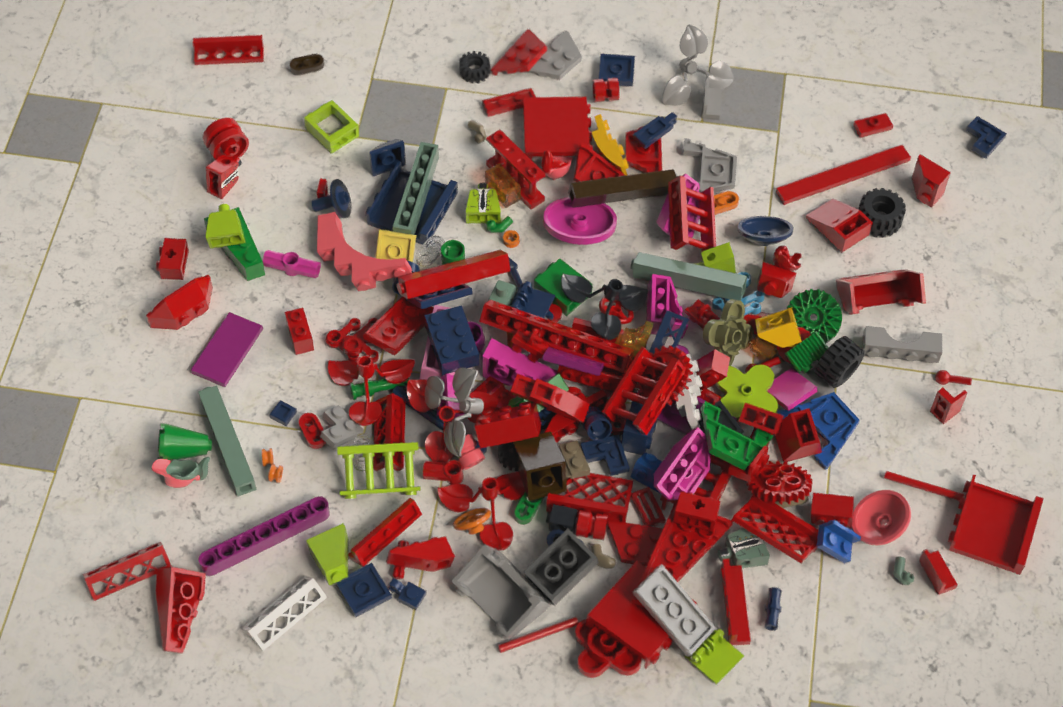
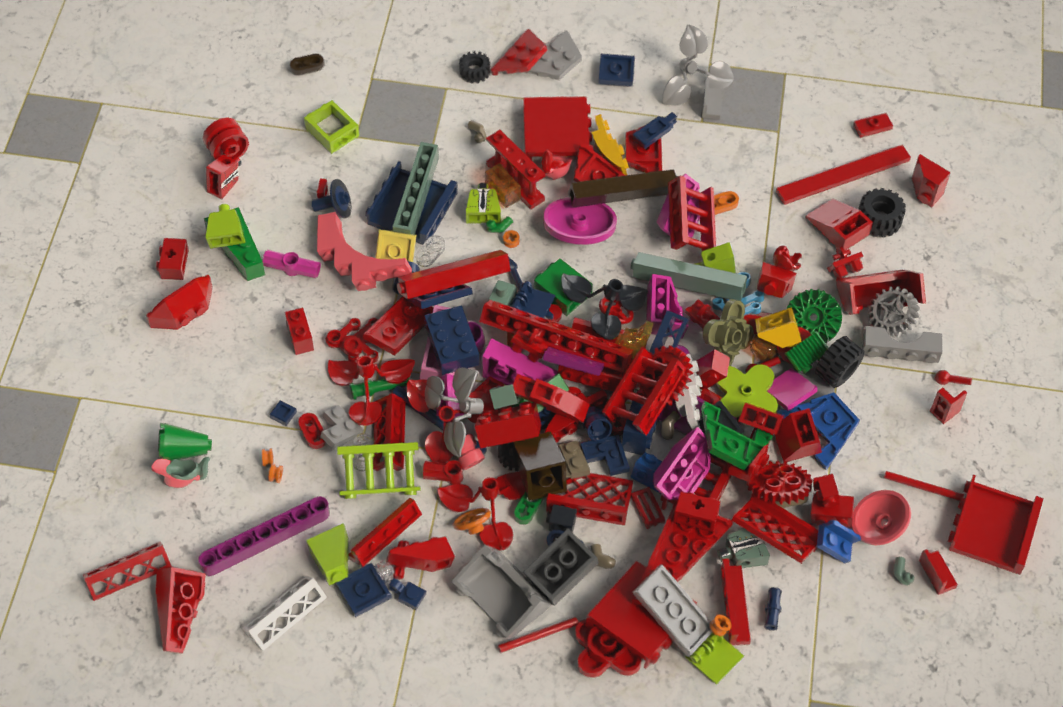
magenta tile [191,312,263,387] -> none
red fence [193,35,264,65] -> none
sand green brick [198,385,257,496] -> none
dark blue slope [369,139,406,177] -> none
green wheel [441,240,465,265] -> none
red tile [482,88,536,117] -> none
red wheel [576,510,608,541] -> none
red wheel [592,78,620,102] -> none
red wing [608,520,663,566] -> none
light grey wing [683,138,737,193] -> none
dark blue dish [738,216,793,246] -> none
dark blue plate [966,116,1007,159] -> none
none -> clear plate [374,561,395,584]
none -> sand green panel [489,384,520,409]
none -> dark tan arm [661,411,681,440]
none -> orange bush [709,615,731,636]
none -> red brick [813,474,839,508]
none -> red hips [827,247,864,279]
none -> light grey gear [868,286,920,337]

